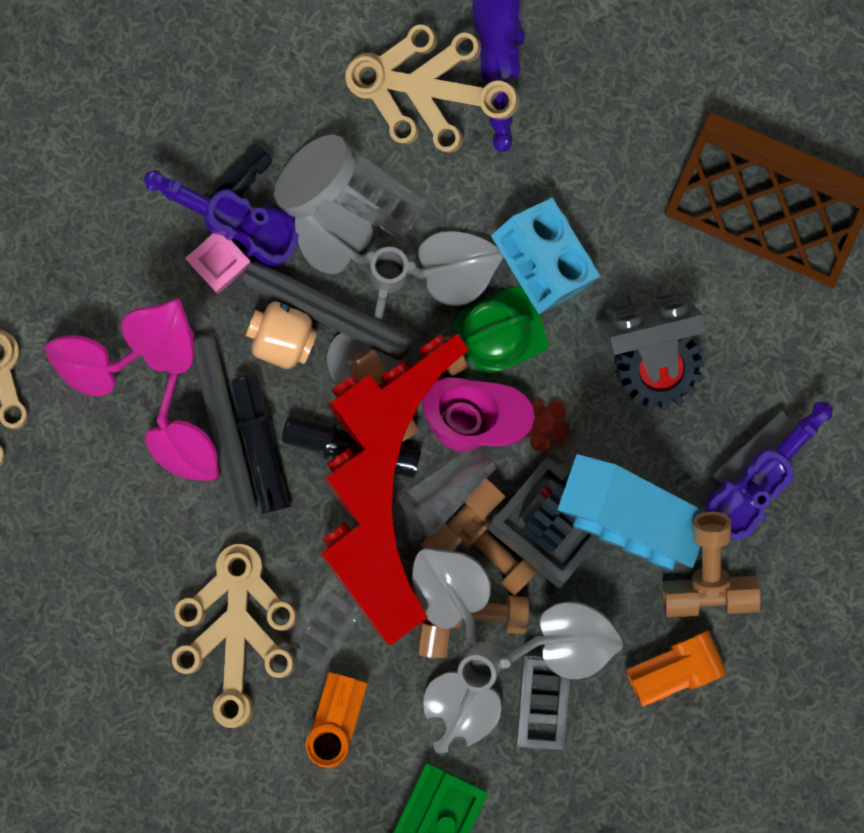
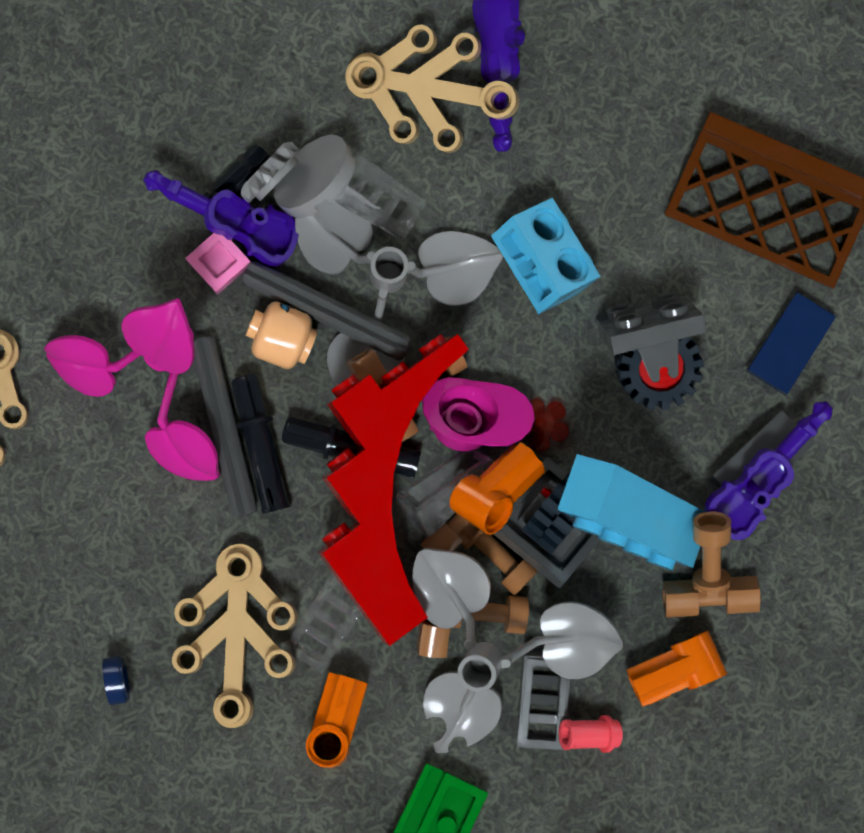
green piece [452,286,549,374] -> none
none -> dark blue tile [102,656,130,705]
none -> light grey gear [241,142,300,203]
none -> orange piece [450,442,545,535]
none -> coral pin [559,715,623,753]
none -> dark blue tile [746,292,836,396]

